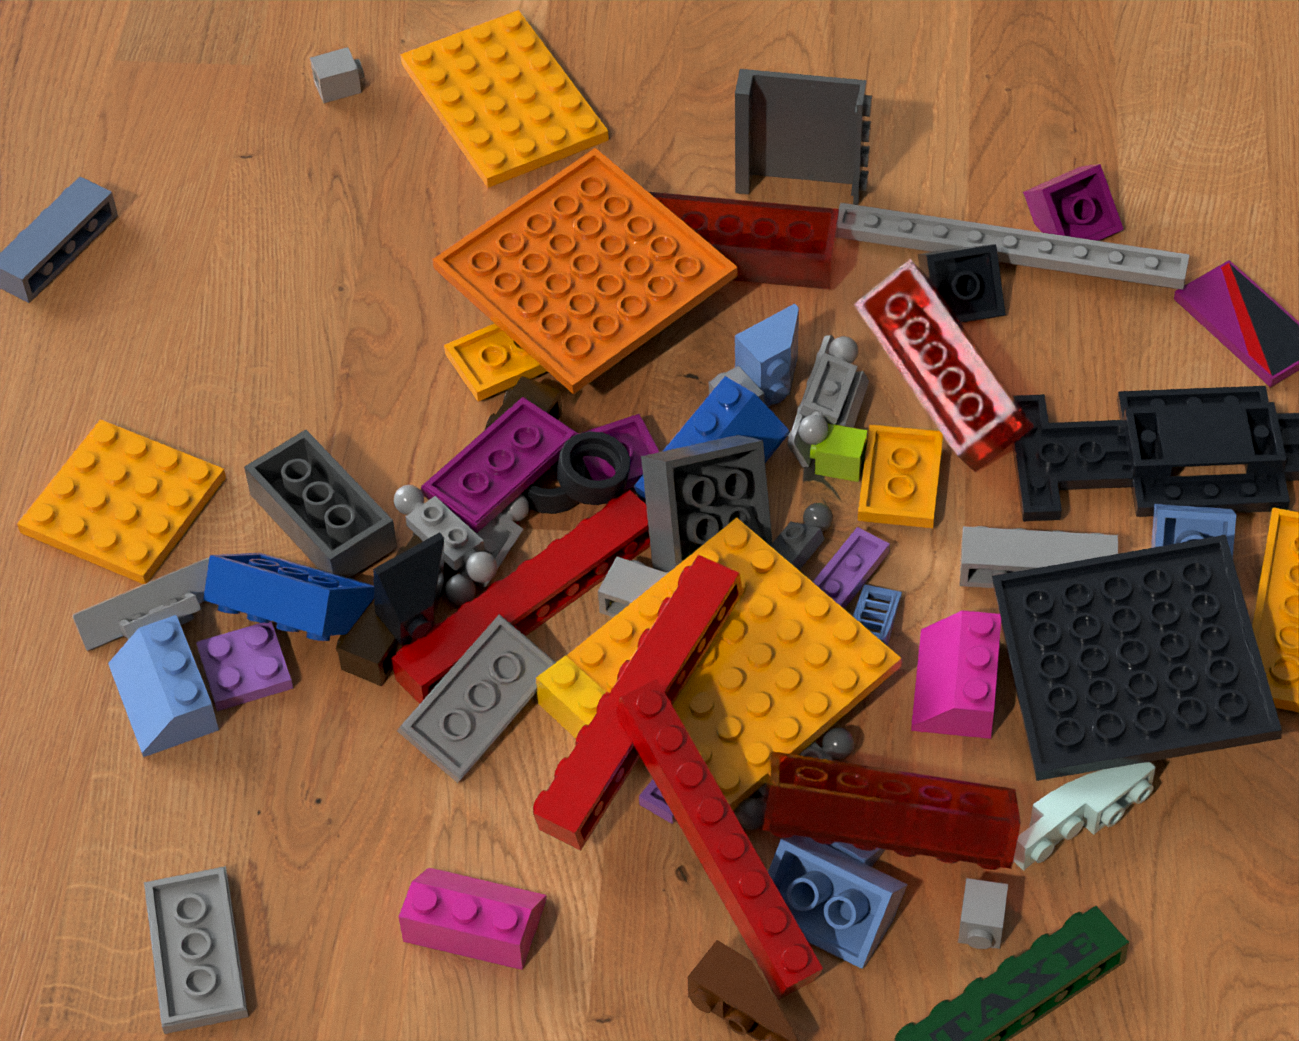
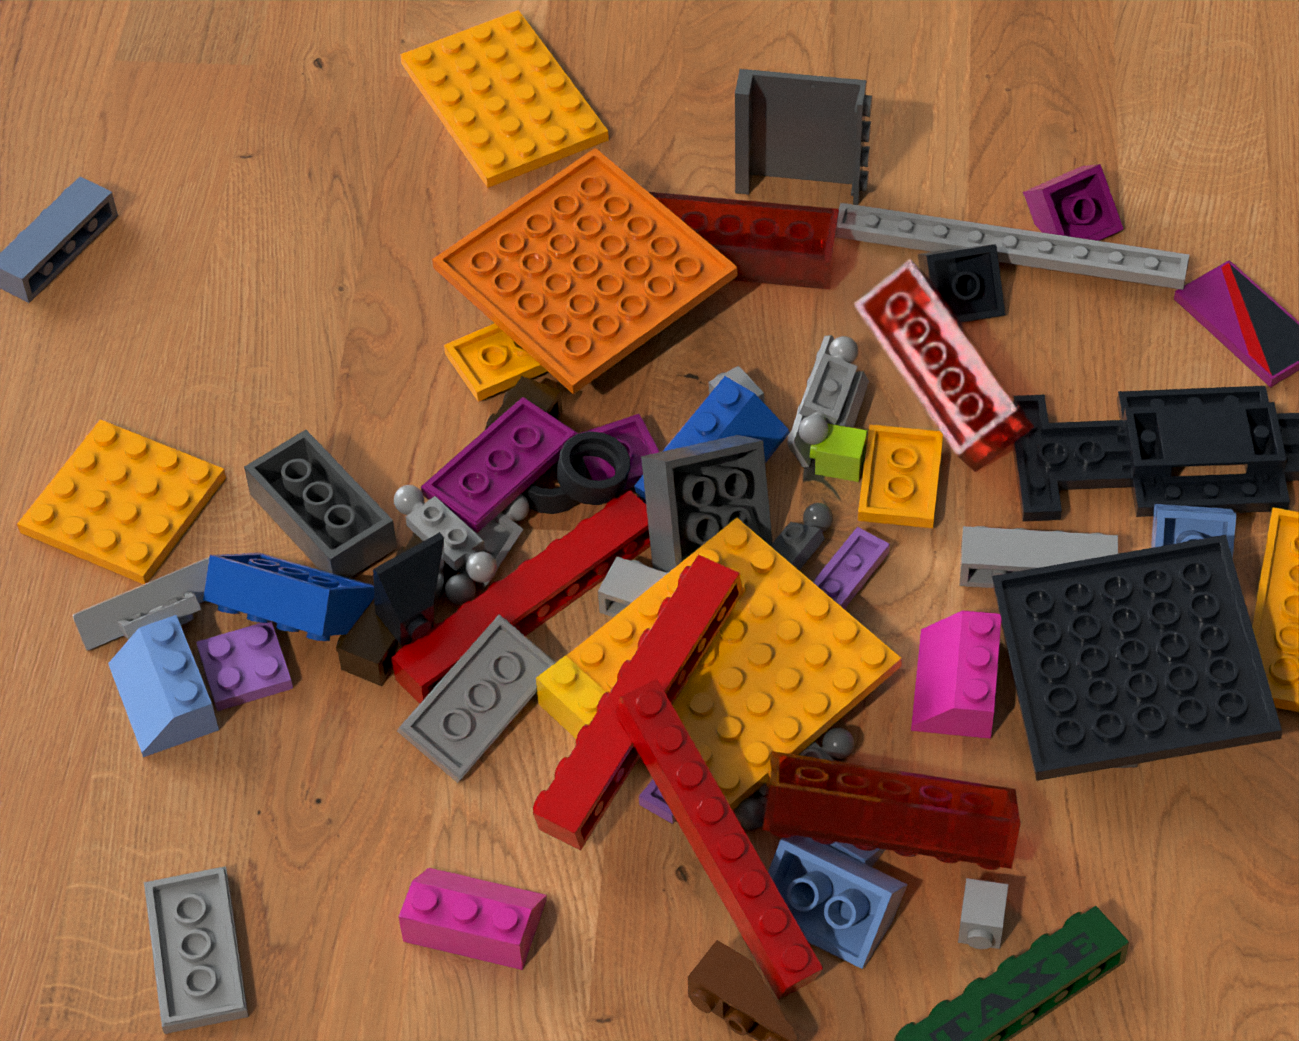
light grey brick [310,47,364,103] -> none
medium blue slope [735,304,799,407] -> none
medium blue slope [853,584,902,646] -> none
light aqua slope [1012,762,1155,871] -> none

